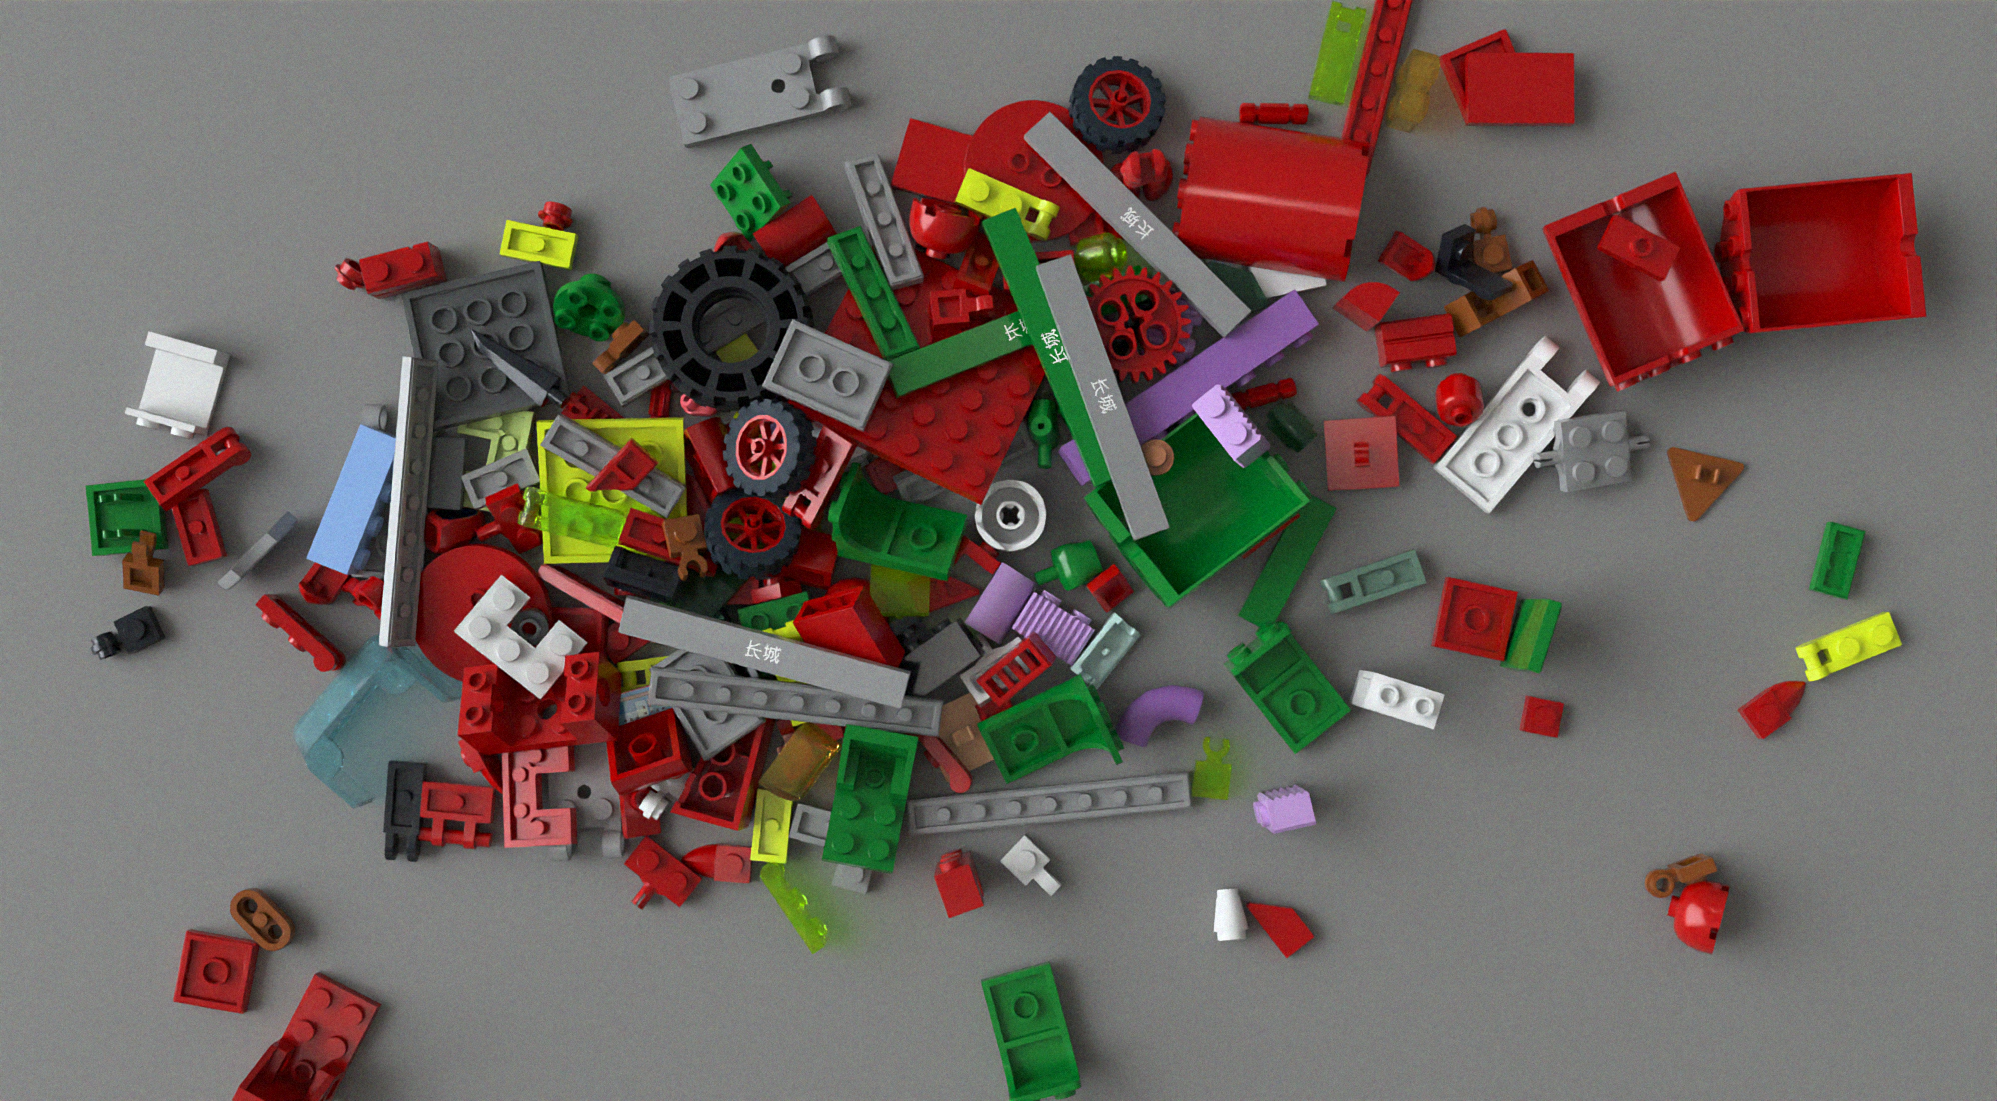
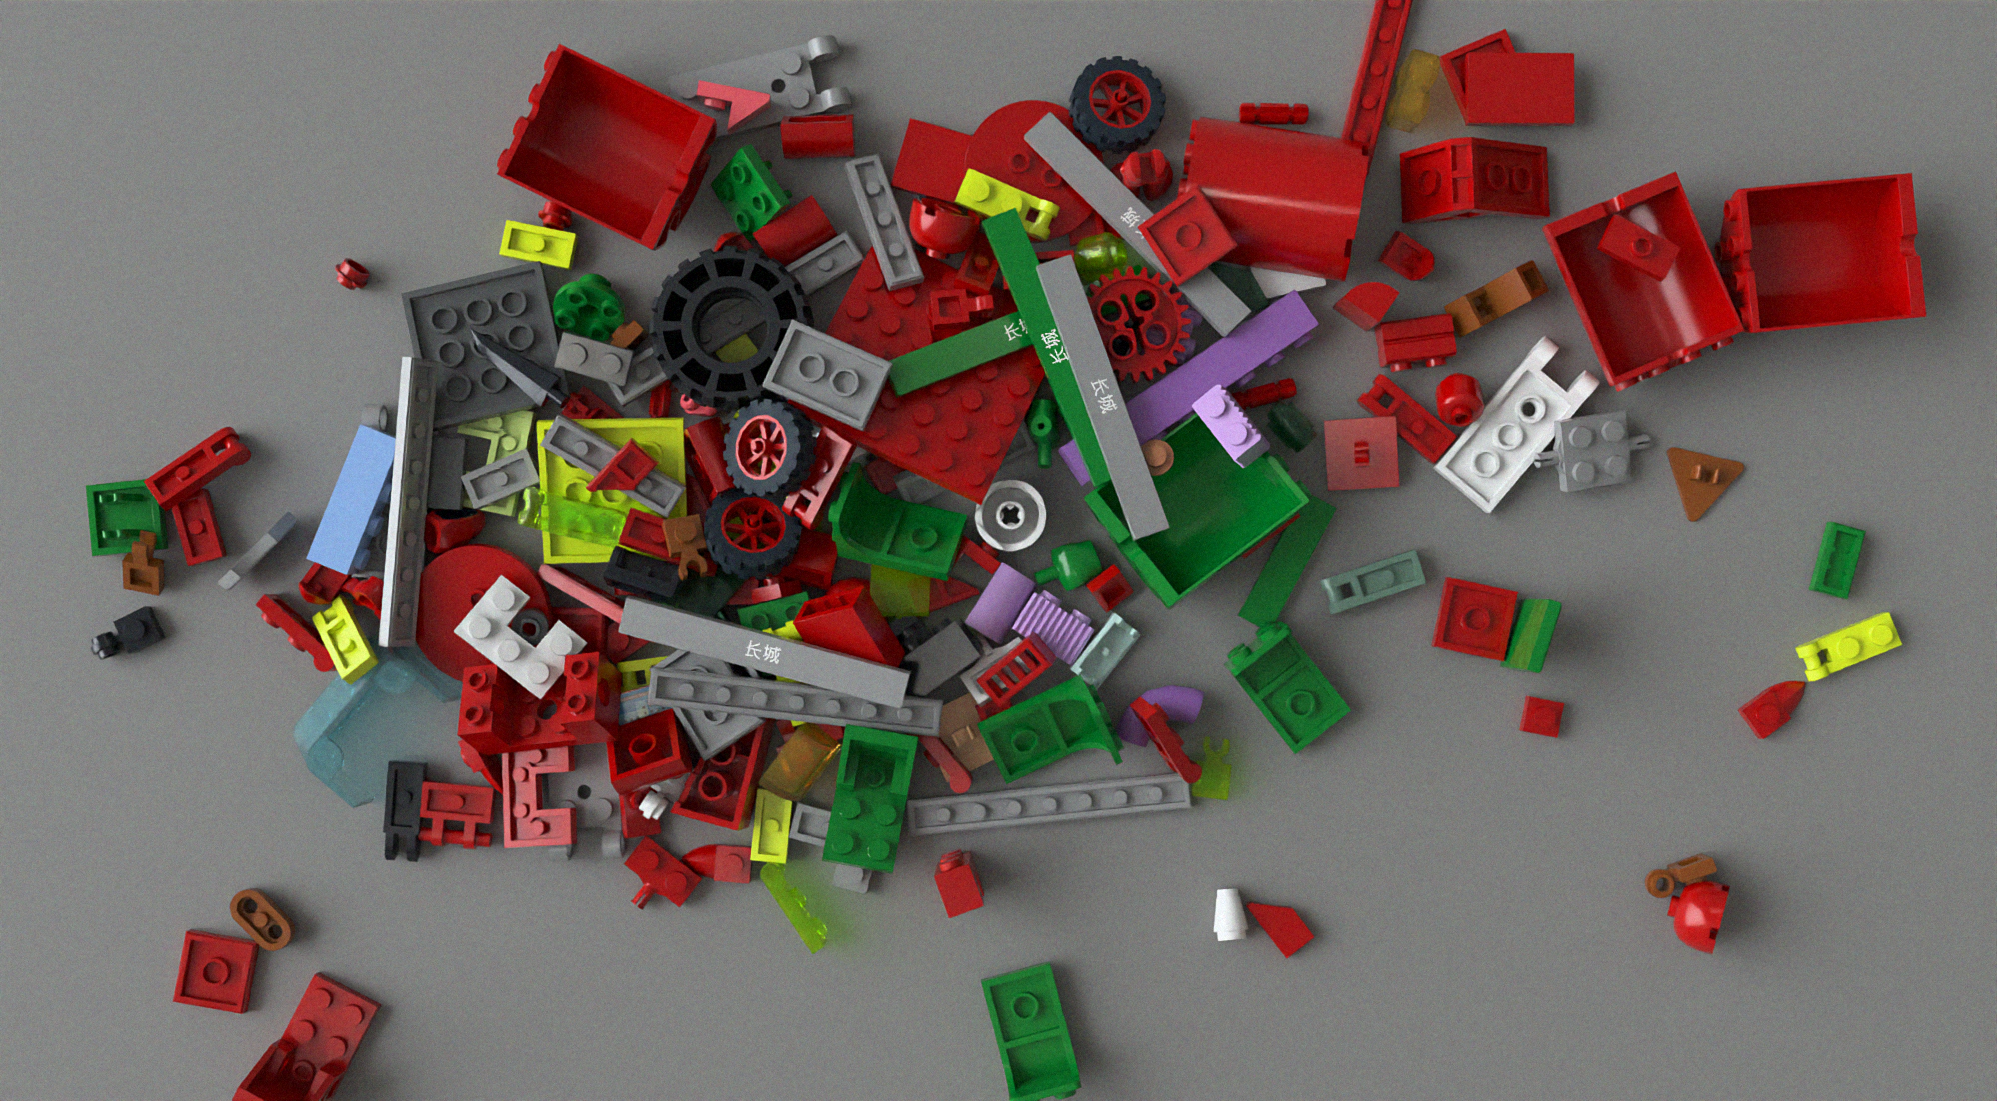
white panel [125,331,230,439] -> none
red brick [359,241,447,299] -> none
red plate [475,483,543,554] -> none
green tile [827,226,920,361] -> none
white plate [1000,835,1061,896] -> none
lavender brick [1253,784,1316,834] -> none
clear neon green plate [1307,1,1366,106] -> none
white panel [1349,670,1445,729] -> none
black bracket [1435,224,1513,300] -> none
dark orange plate [1470,207,1513,274] -> none
none -> neon yellow plate [312,595,379,685]
none -> red cylinder [497,44,717,251]
none -> dark grey plate [554,331,635,386]
none -> coral slope [696,80,771,135]
none -> red brick [780,114,856,159]
none -> red plate [1129,696,1202,784]
none -> red plate [1138,185,1239,287]
none -> red bracket [1399,137,1550,224]

